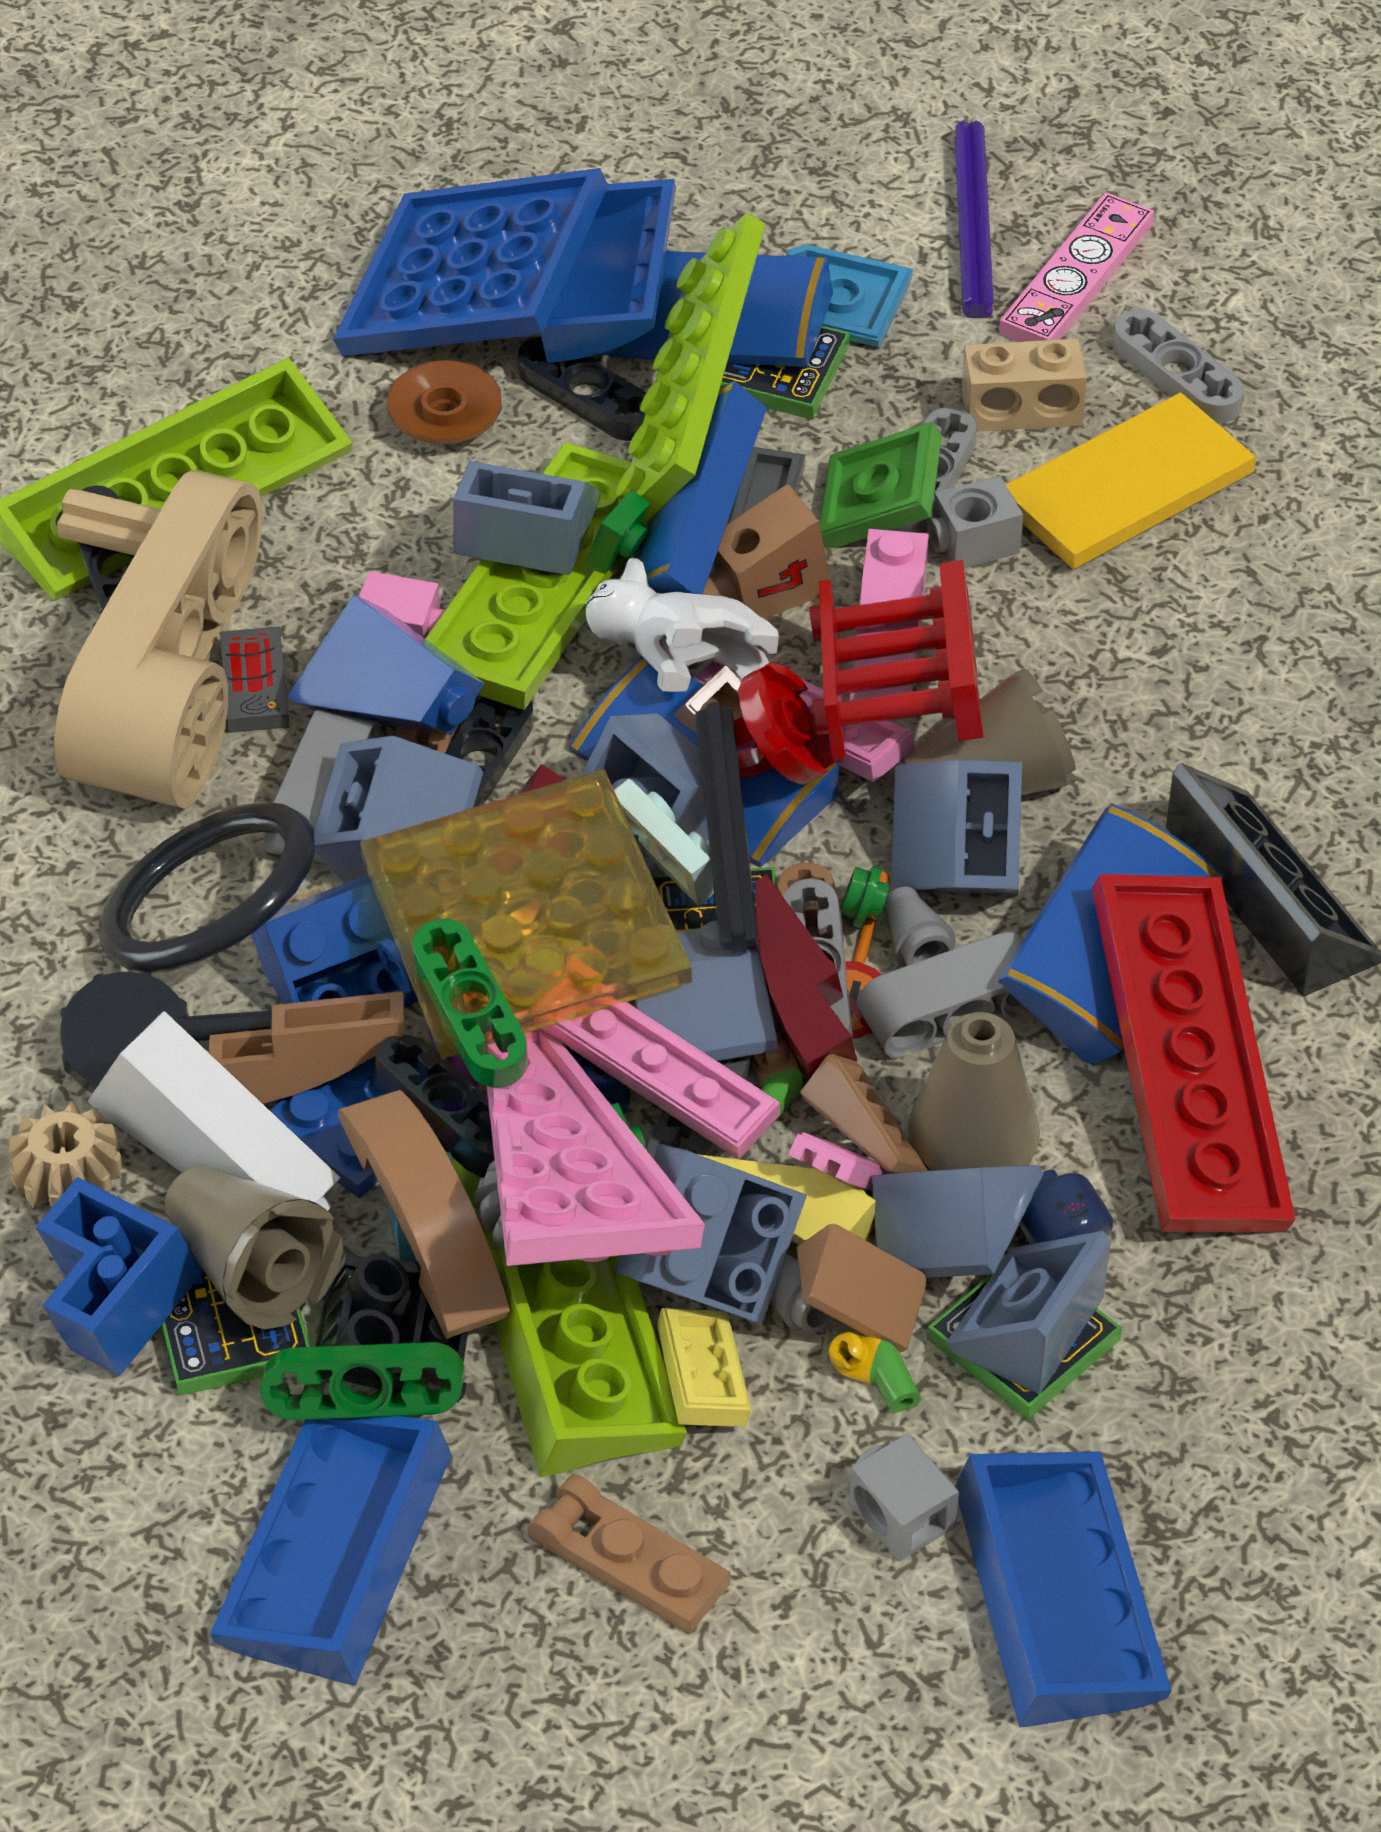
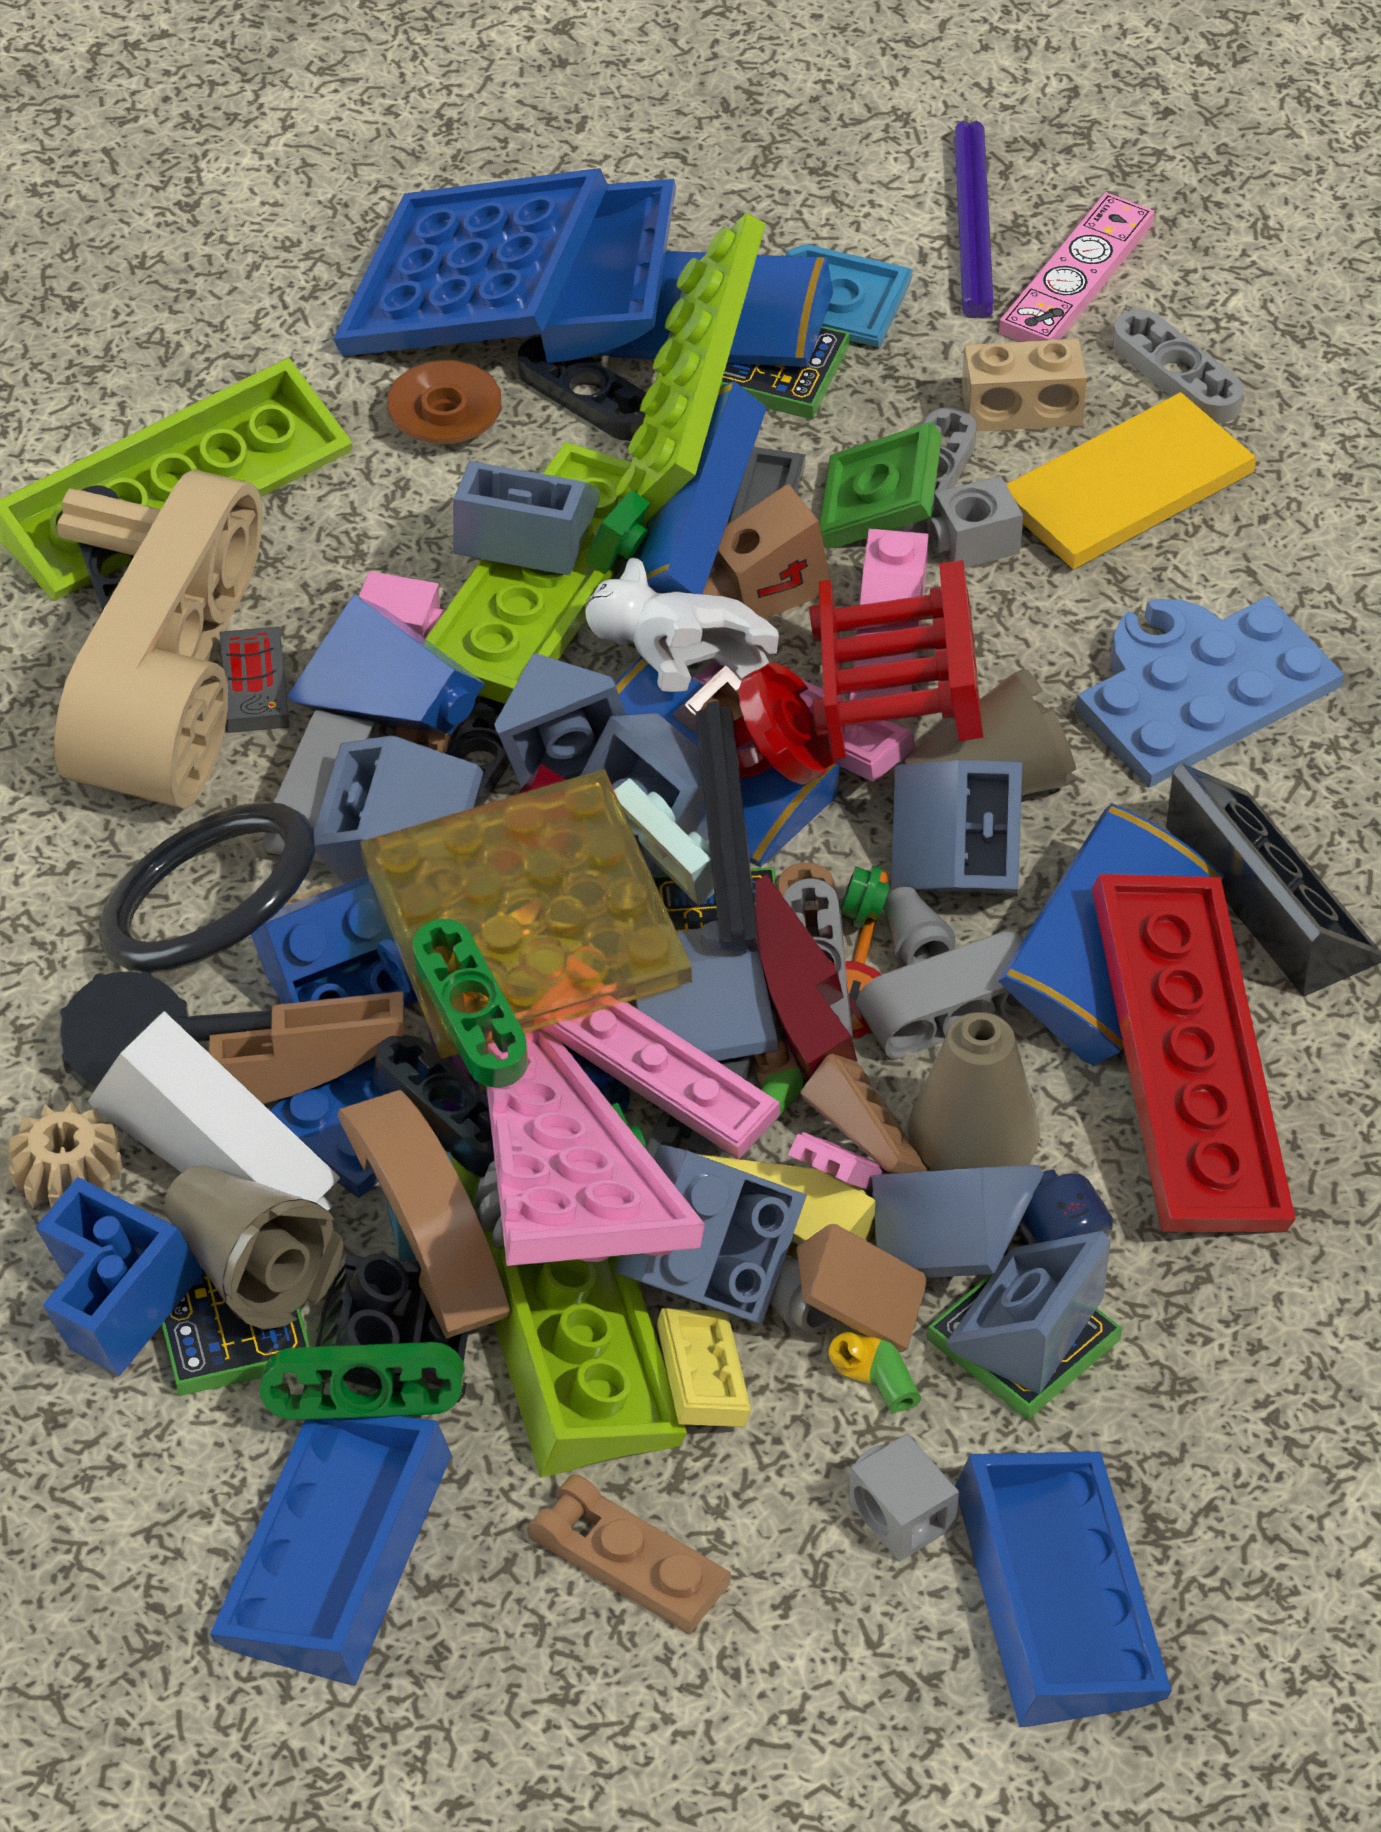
none -> sand blue slope [495,653,626,788]
none -> medium blue plate [1075,596,1344,788]

